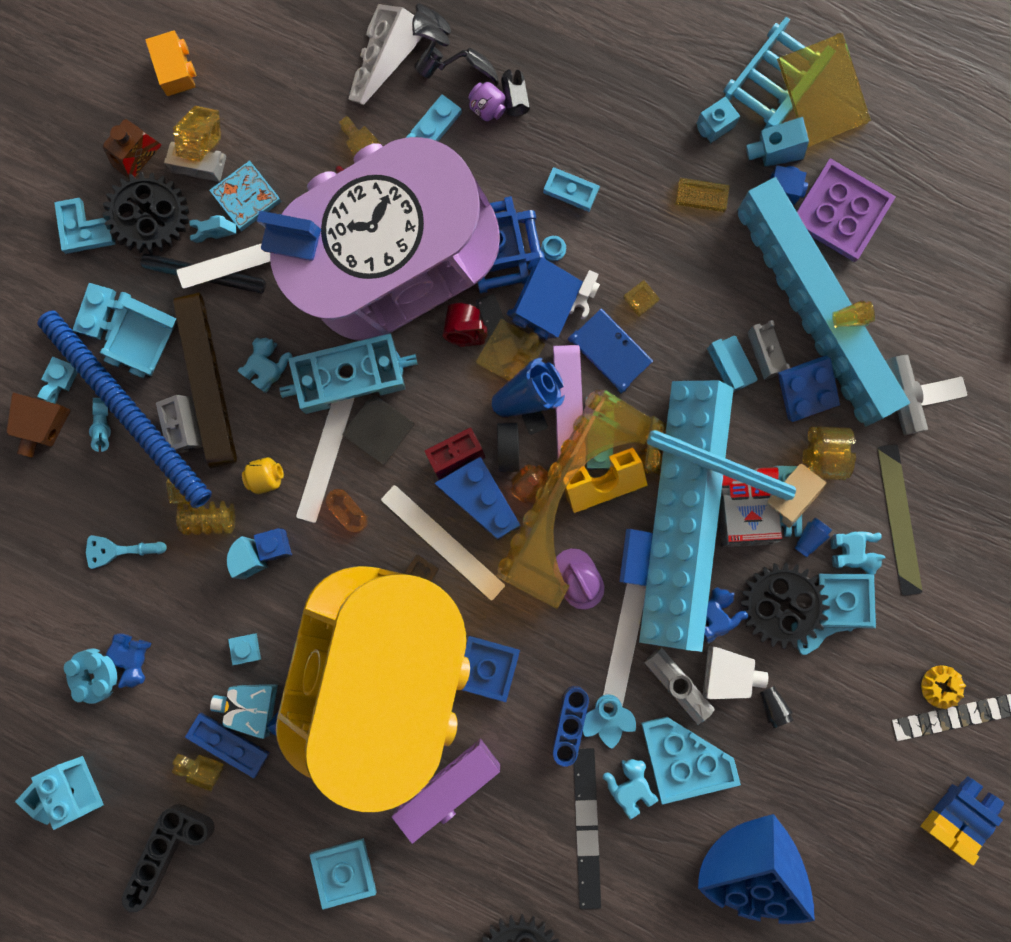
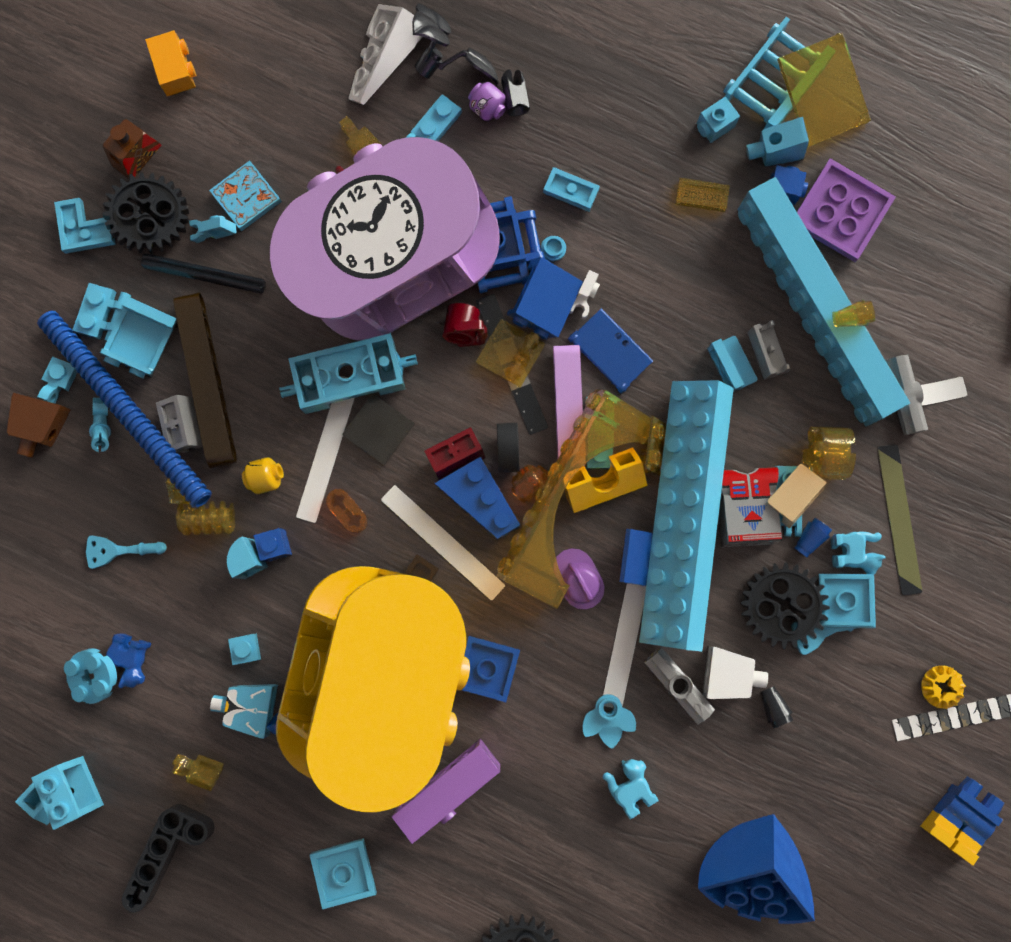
light grey hinge [164,142,226,182] -> none
clear yellow brick [173,106,221,162] -> none
white sticker [177,244,270,288] -> none
blue plate [185,713,270,778] -> none
medium azure animal [237,337,293,393] -> none
blue panel [257,210,321,261] -> none
blue cone [492,358,565,418] -> none
blue beam [552,686,589,767] -> none
black sticker [574,748,601,909] -> none
clear yellow plate [623,280,660,317] -> none
medium azure plate [641,717,741,805] -> none
medium azure axle [647,430,796,500] -> none
blue animal [704,587,748,644] -> none
blue plate [778,355,840,422] -> none

